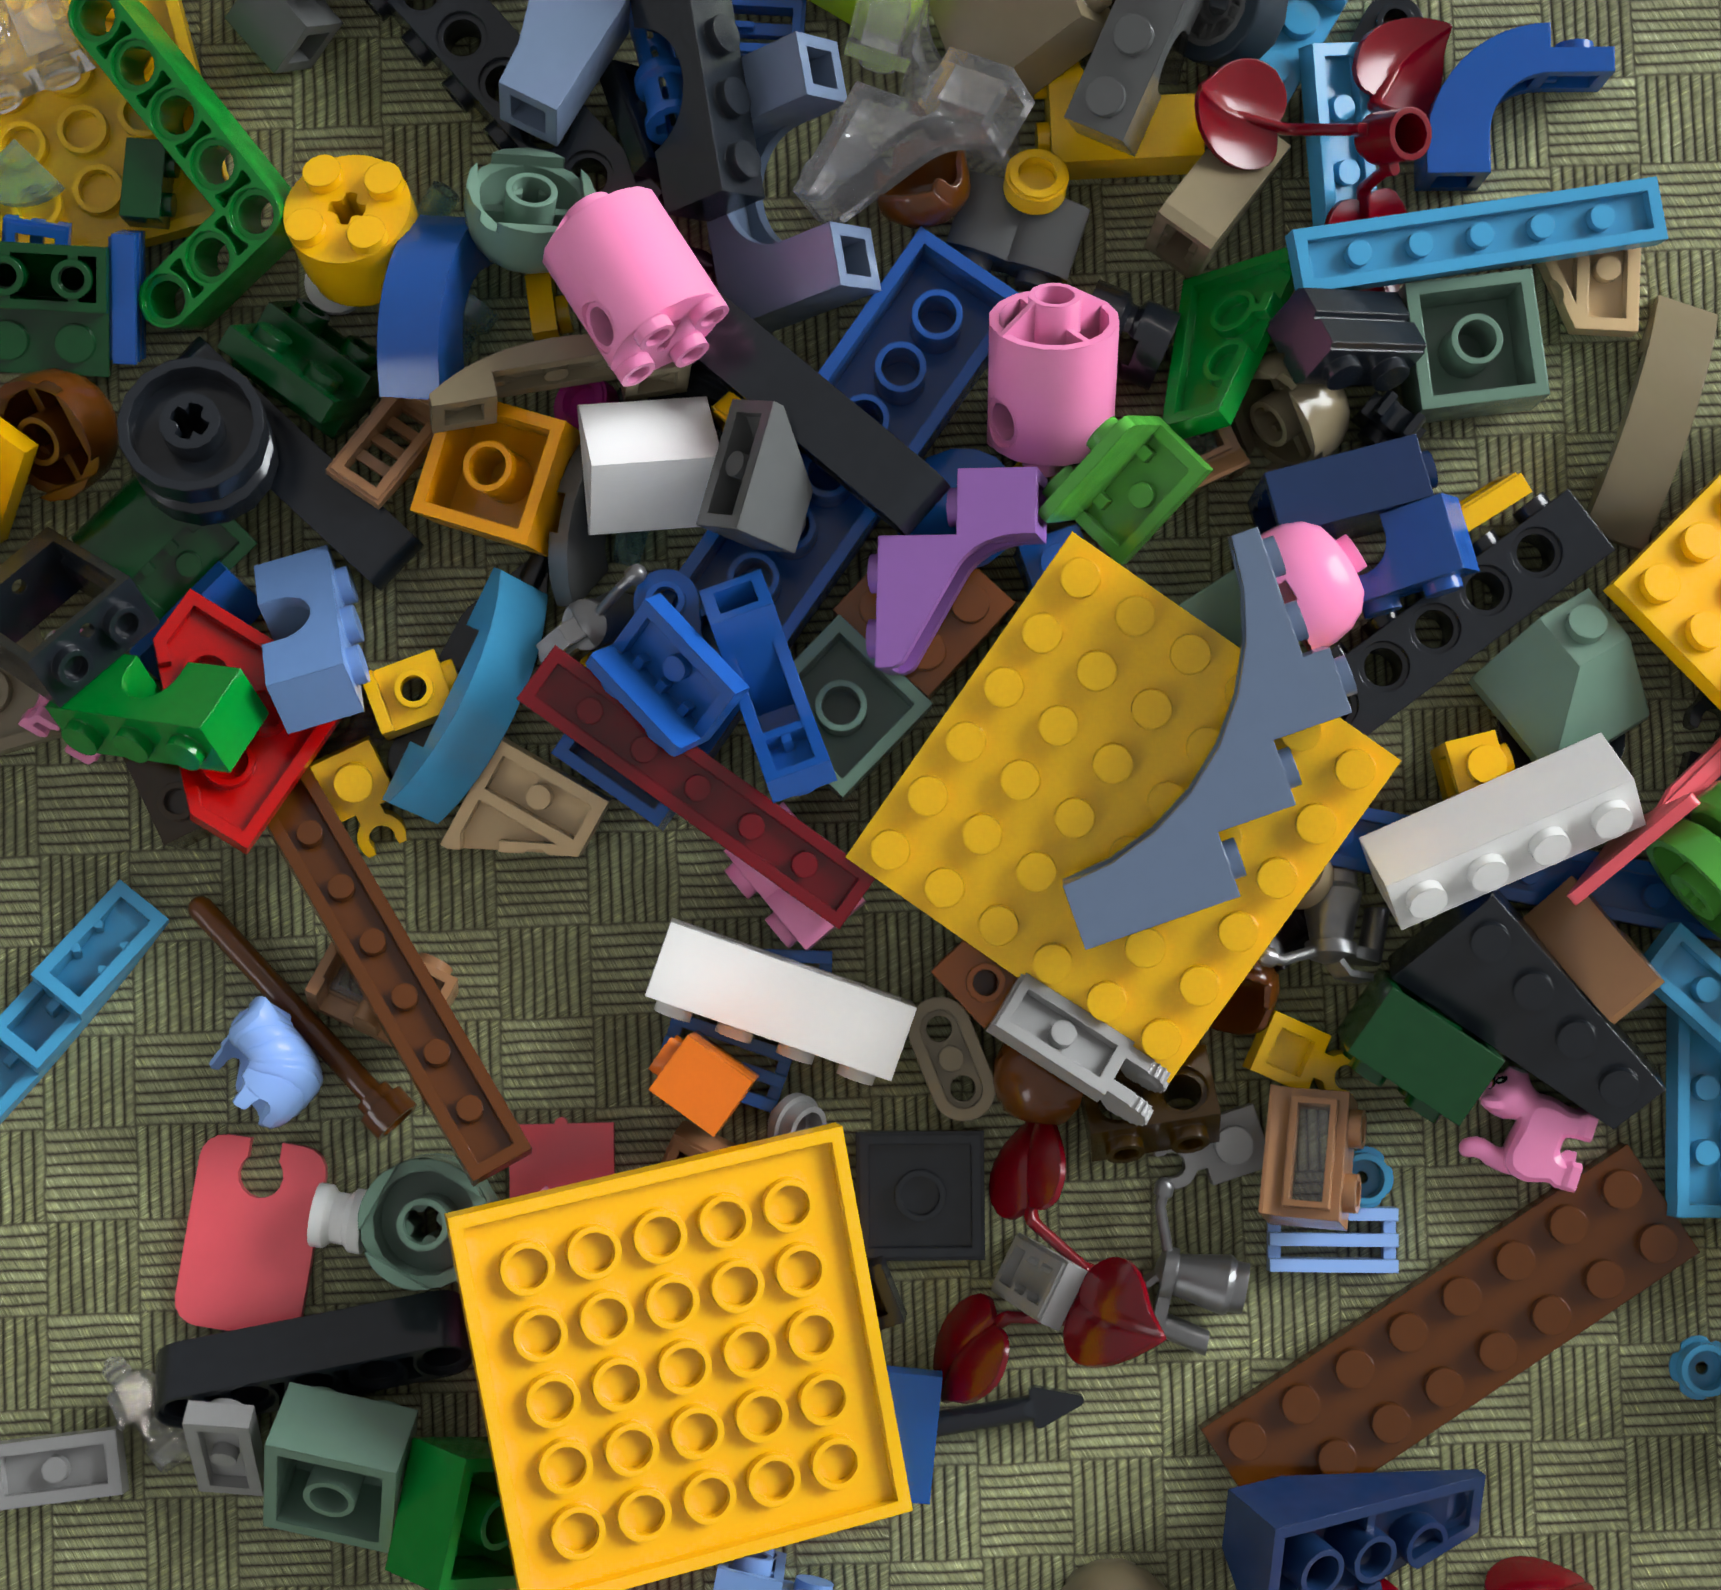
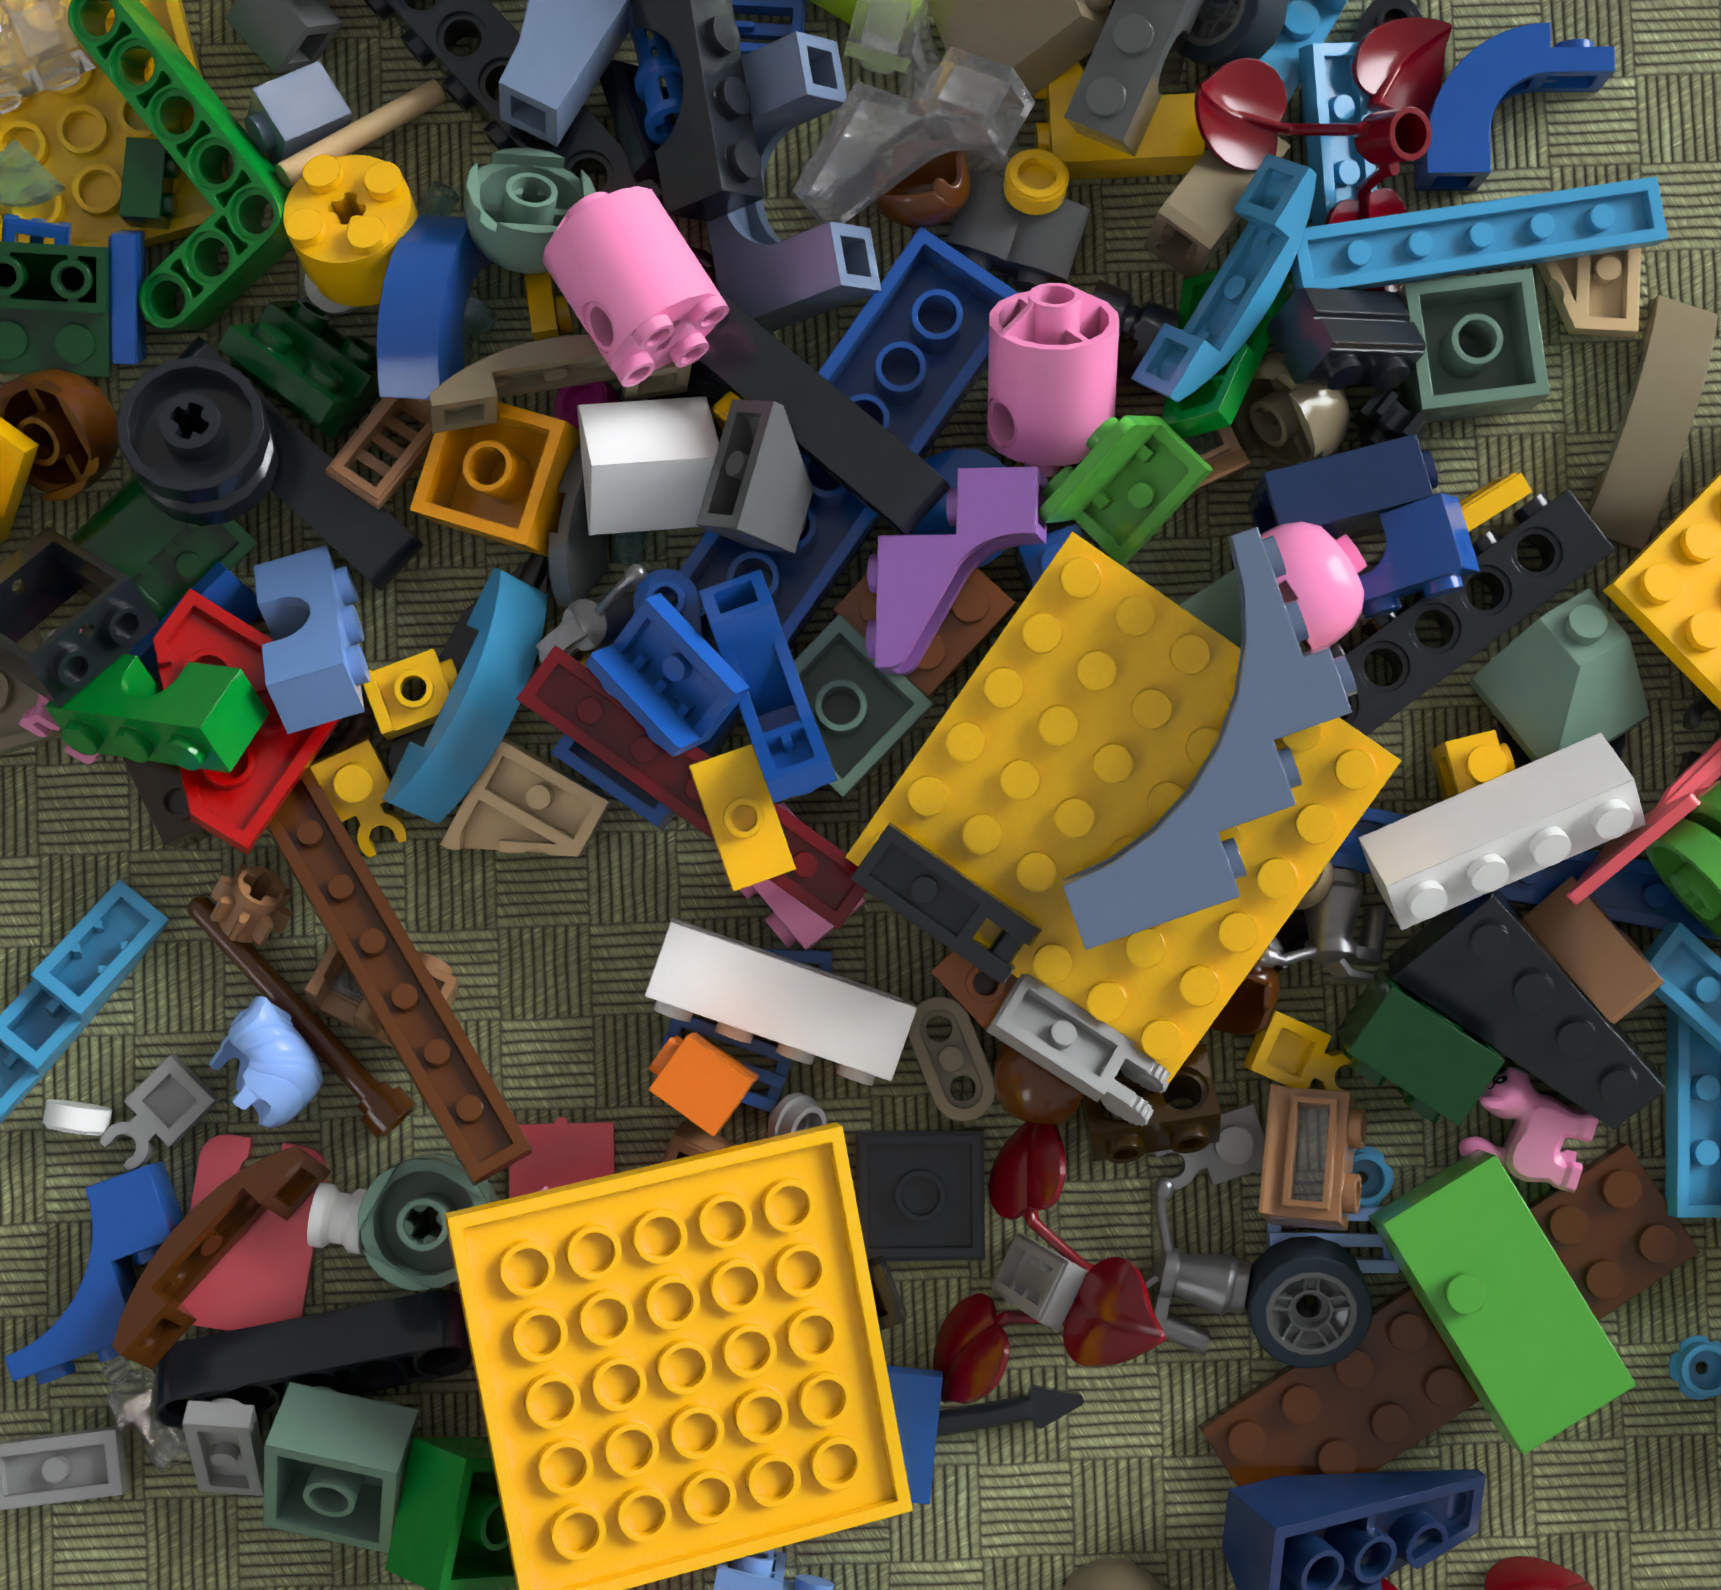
none -> blue arch [4,1161,184,1386]
none -> white tile [42,1099,112,1136]
none -> light grey plate [100,1054,221,1171]
none -> reddish brown slope [112,1146,331,1369]
none -> medium nougat gear [210,864,293,946]
none -> brick [244,60,352,165]
none -> tan bar [275,79,446,188]
none -> yellow plate [688,744,796,891]
none -> black plate [850,822,1042,984]
none -> dark azure slope [1131,153,1317,403]
none -> wheel [1245,1236,1372,1368]
none -> bright green brick [1368,1149,1637,1455]

